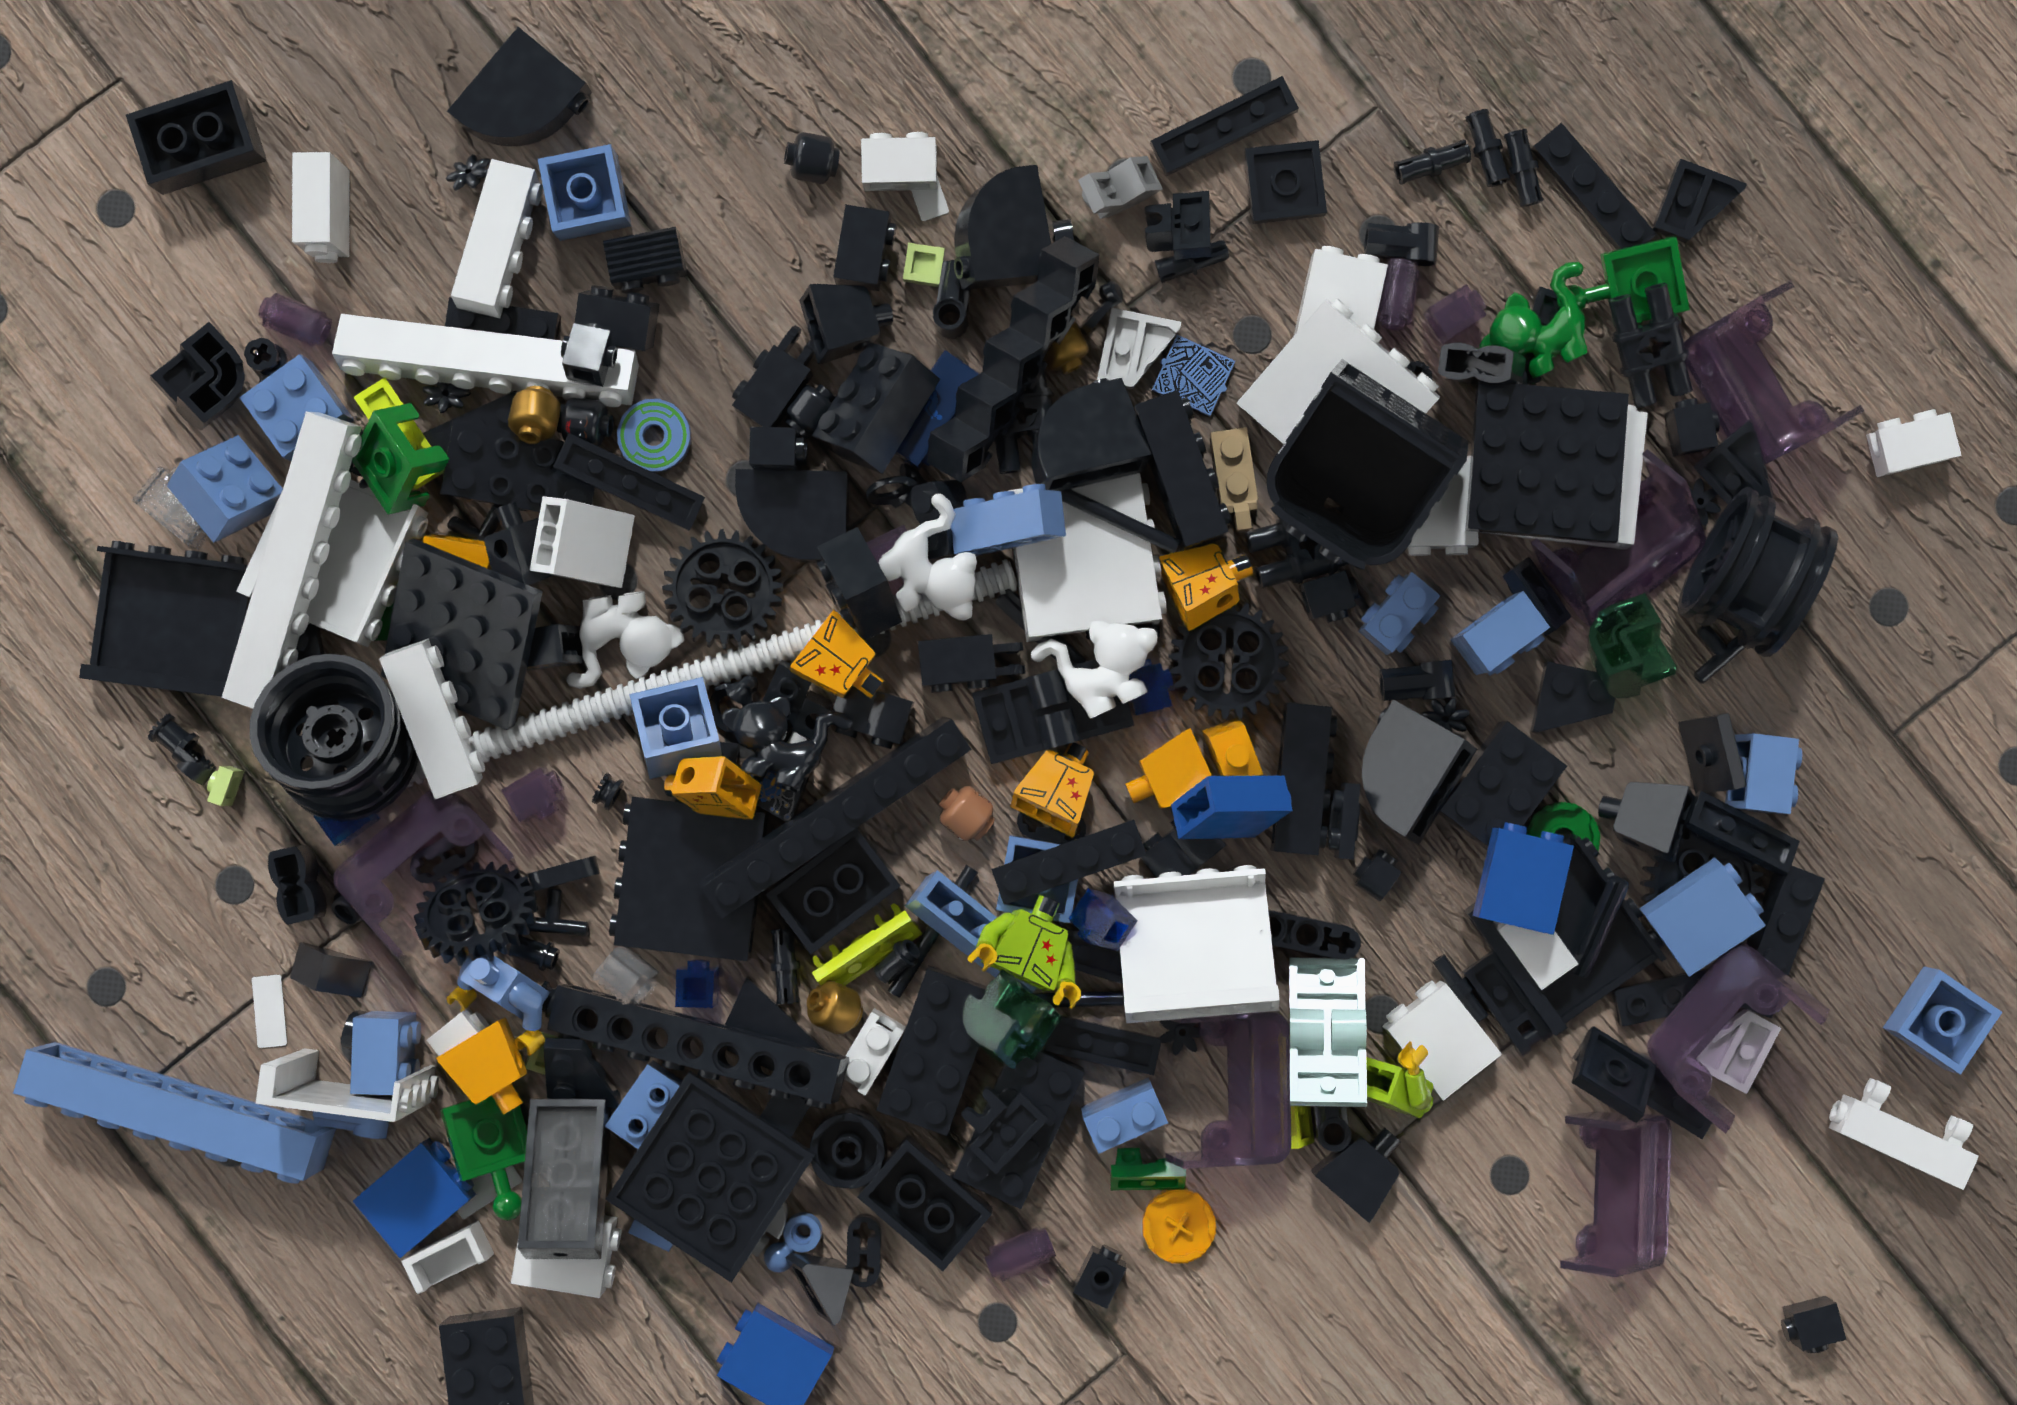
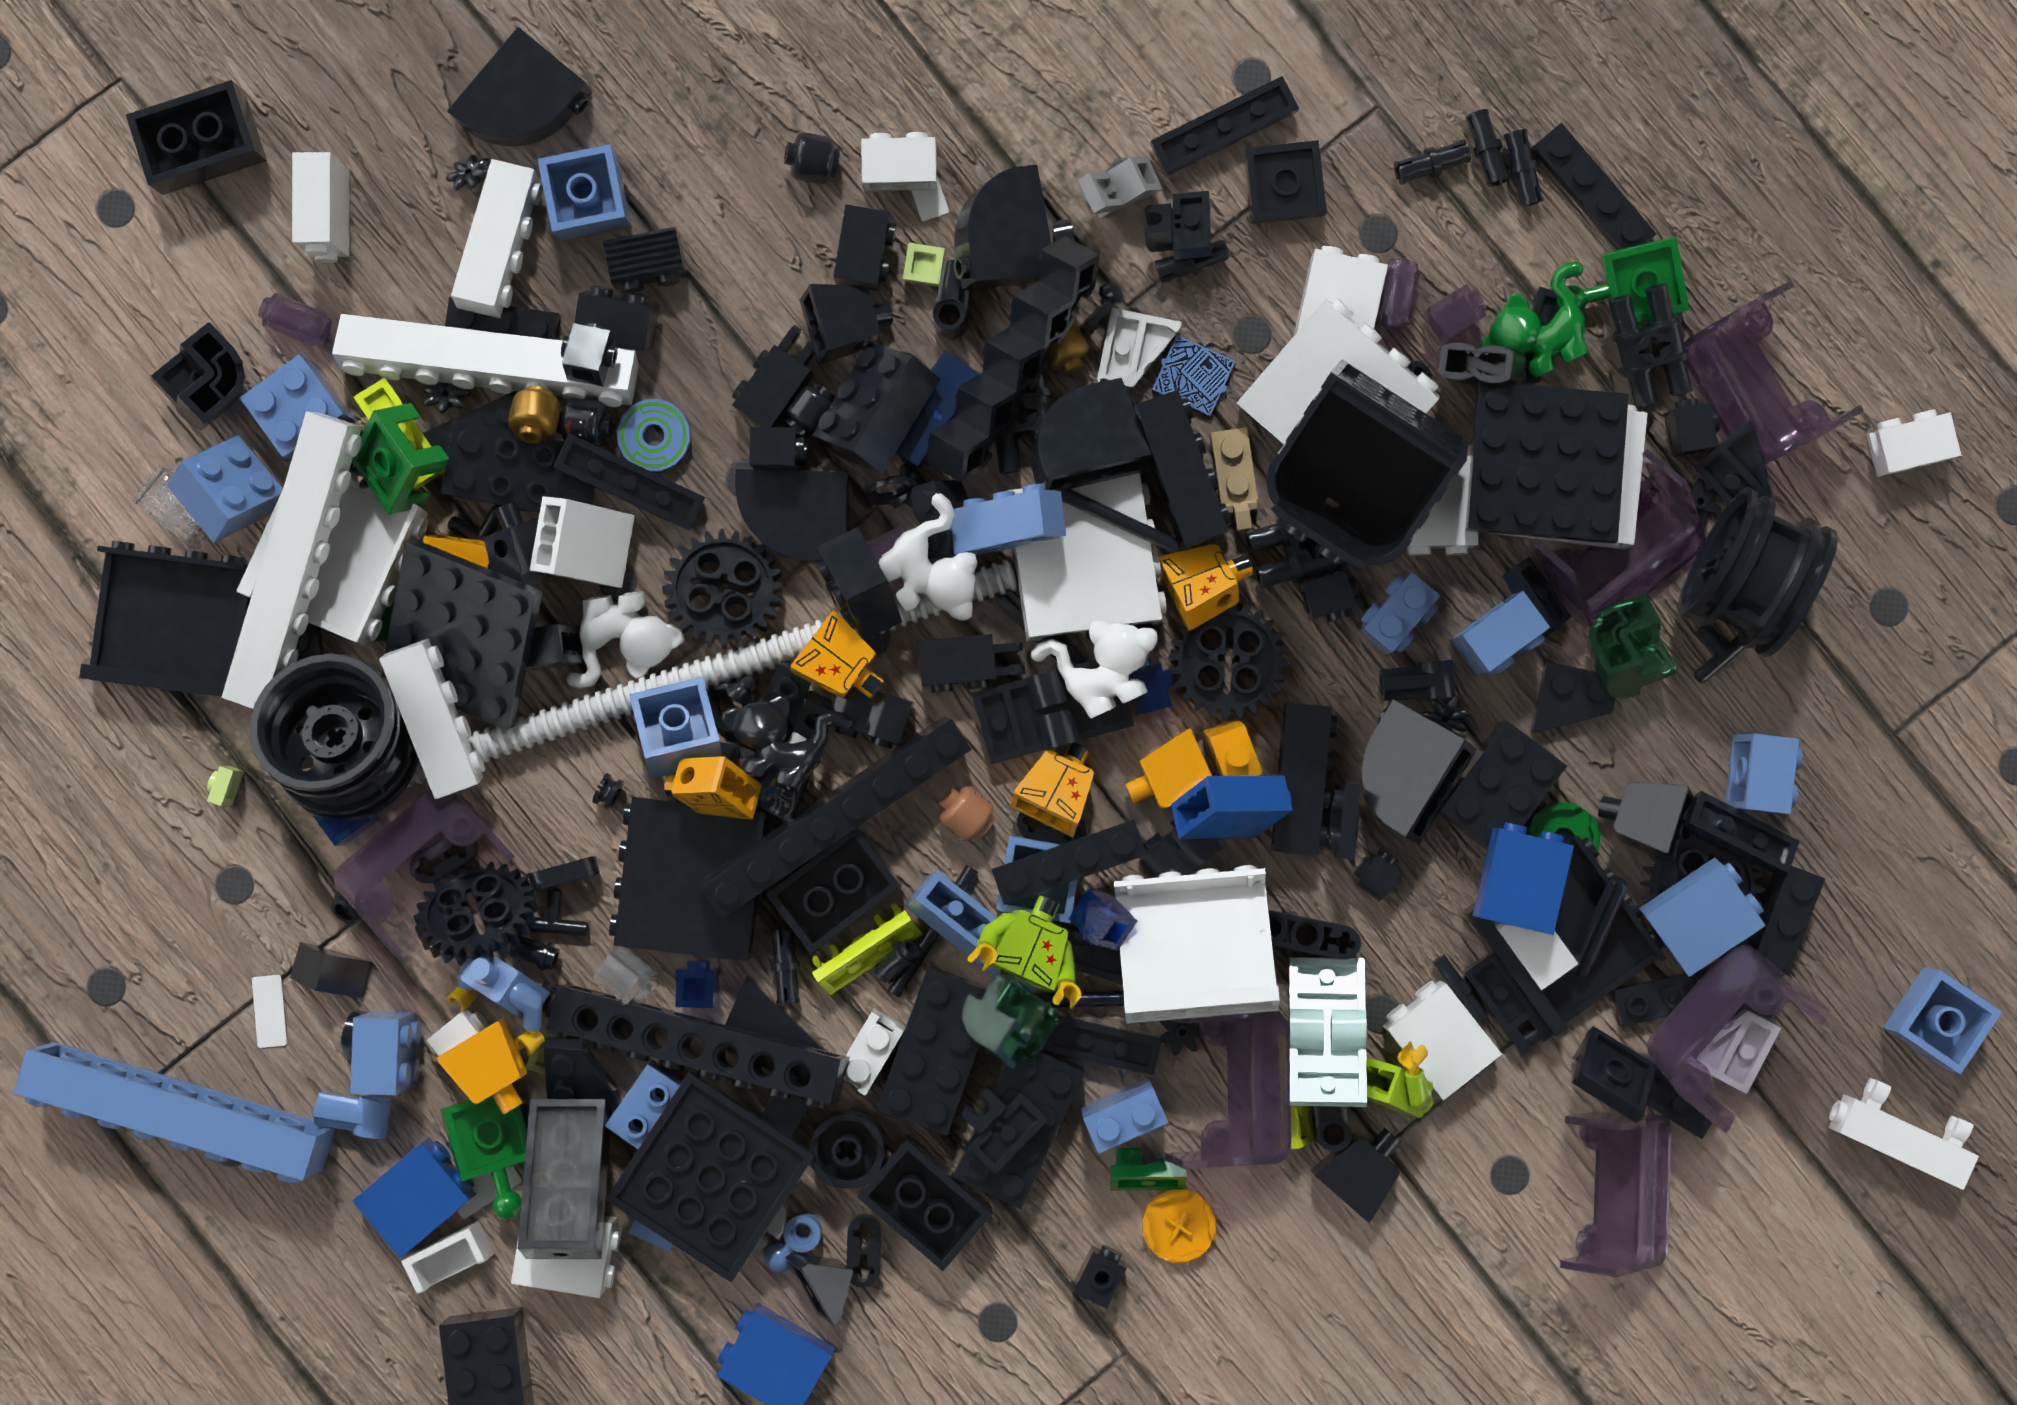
black connector [148,713,217,785] -> none
black bush [244,337,288,376] -> none
white panel [256,1048,439,1122] -> none
black brick [268,845,327,925] -> none
clear purple brick [501,767,565,822] -> none
pearl gold head [807,980,863,1035] -> none
clear purple head [985,1227,1056,1282] -> none
black piece [1364,222,1439,266] -> none
black wing [1652,159,1747,243] -> none
black plate [1678,713,1746,793] -> none
black brick [1781,1296,1847,1353] -> none

